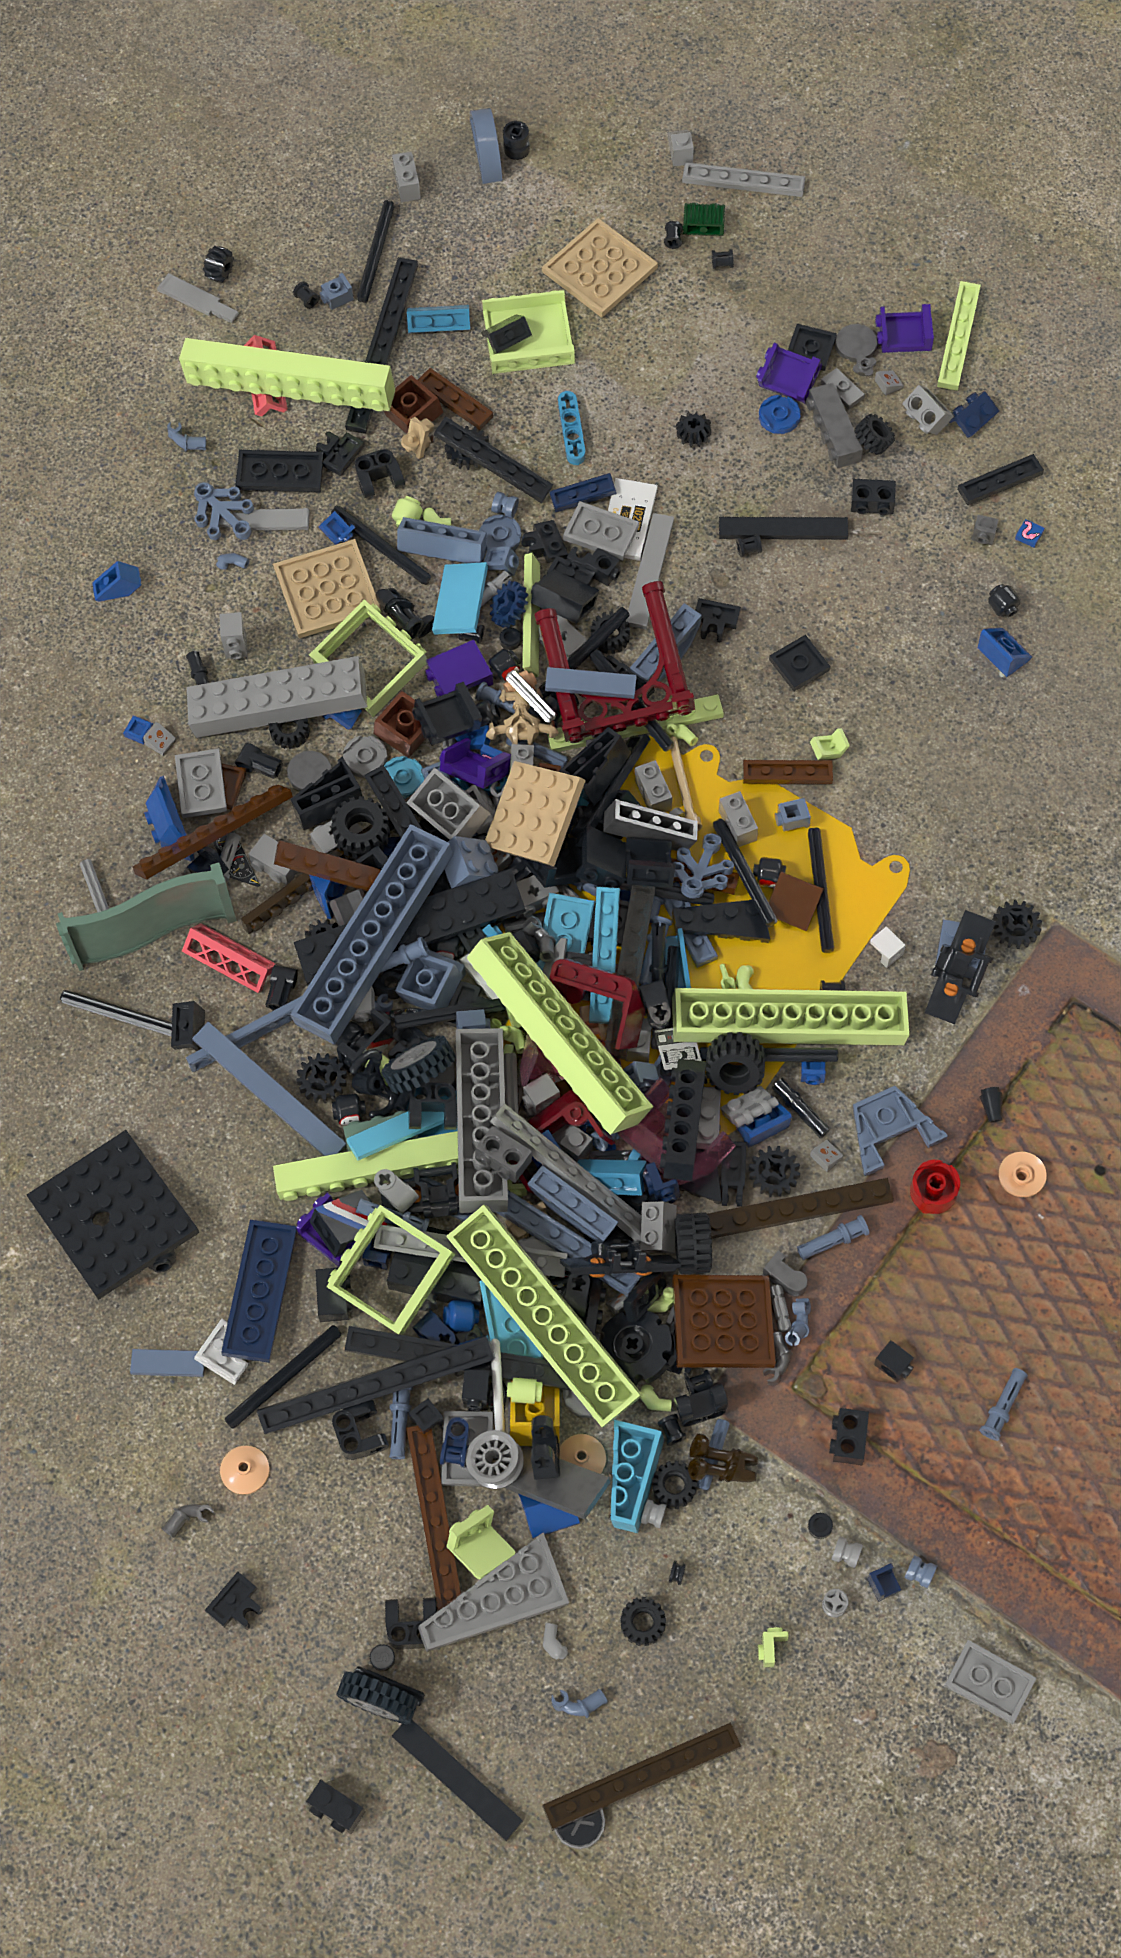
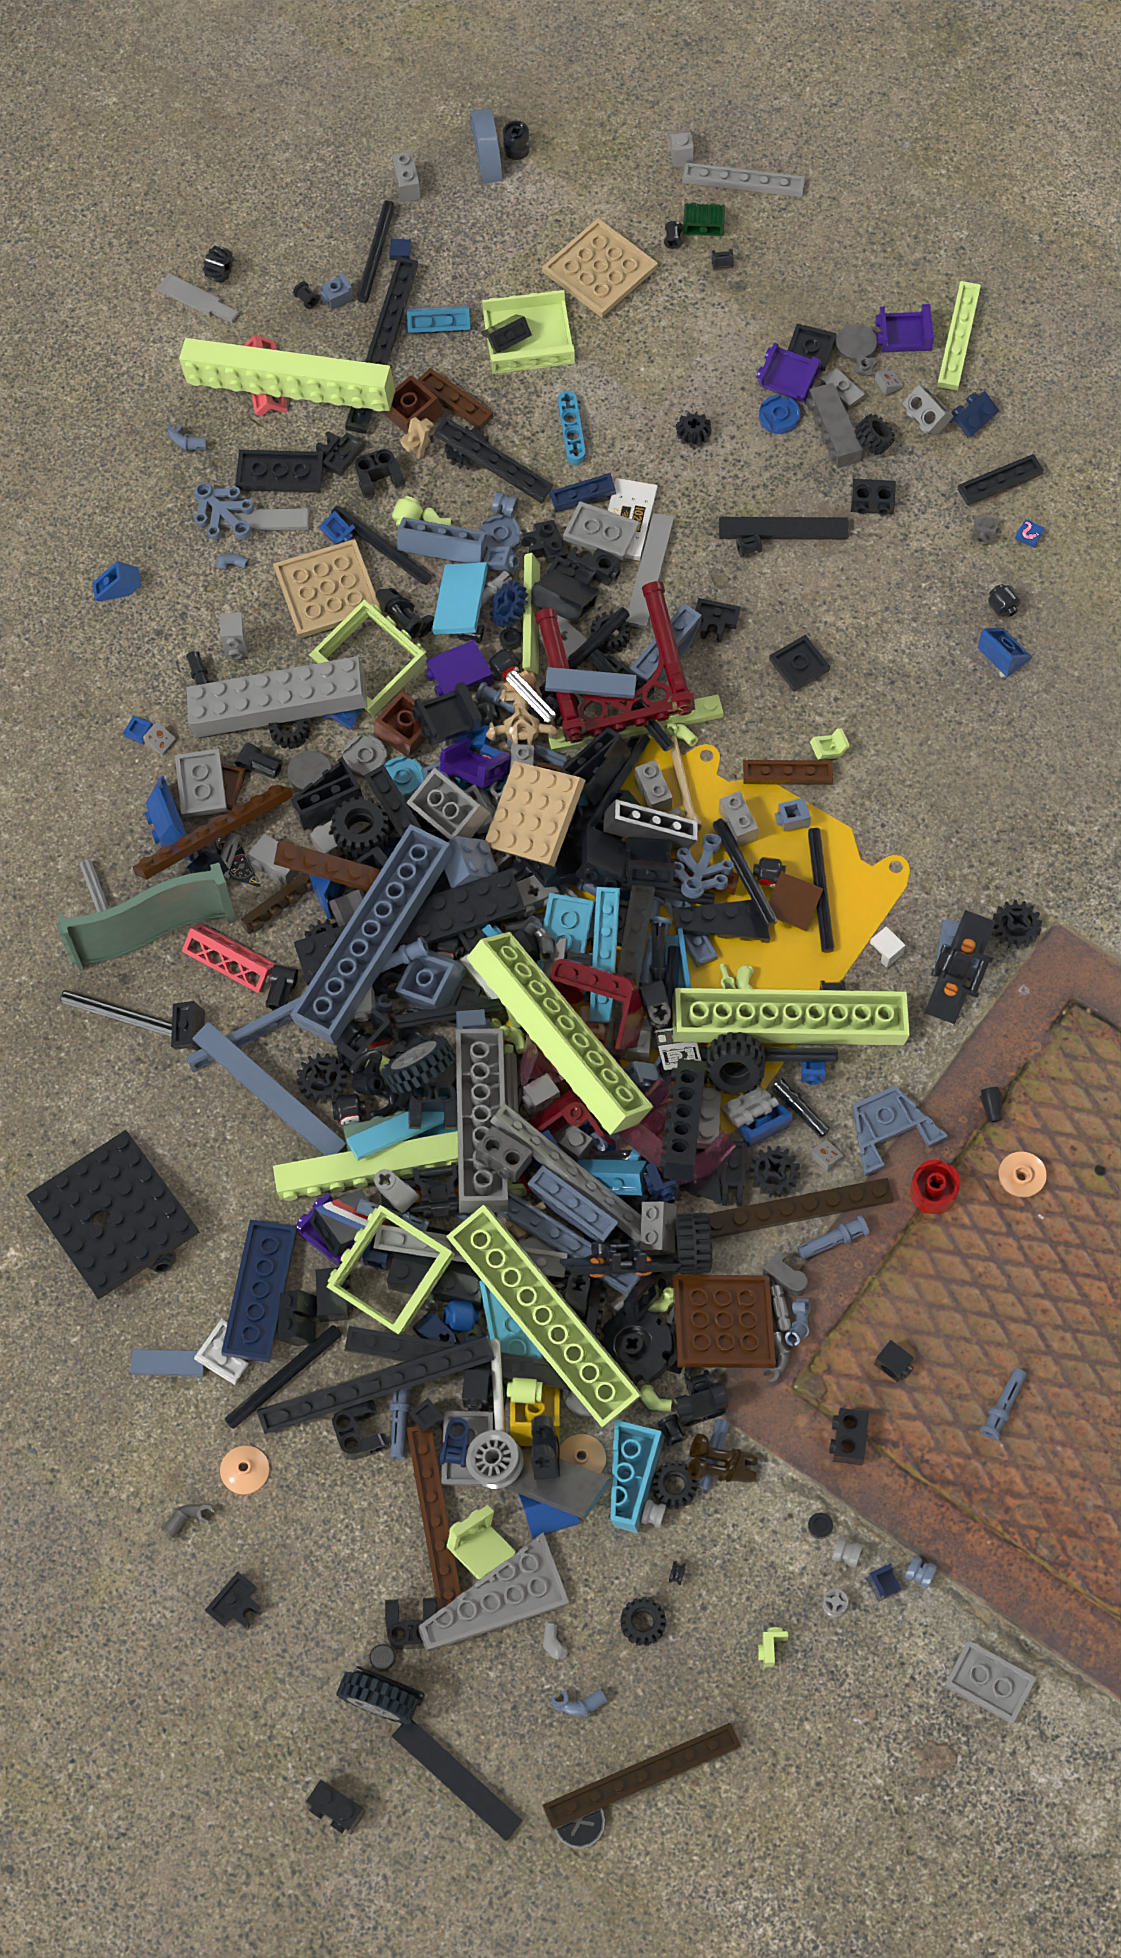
none -> black piece [277,1289,317,1347]
none -> dark blue tile [389,239,411,260]

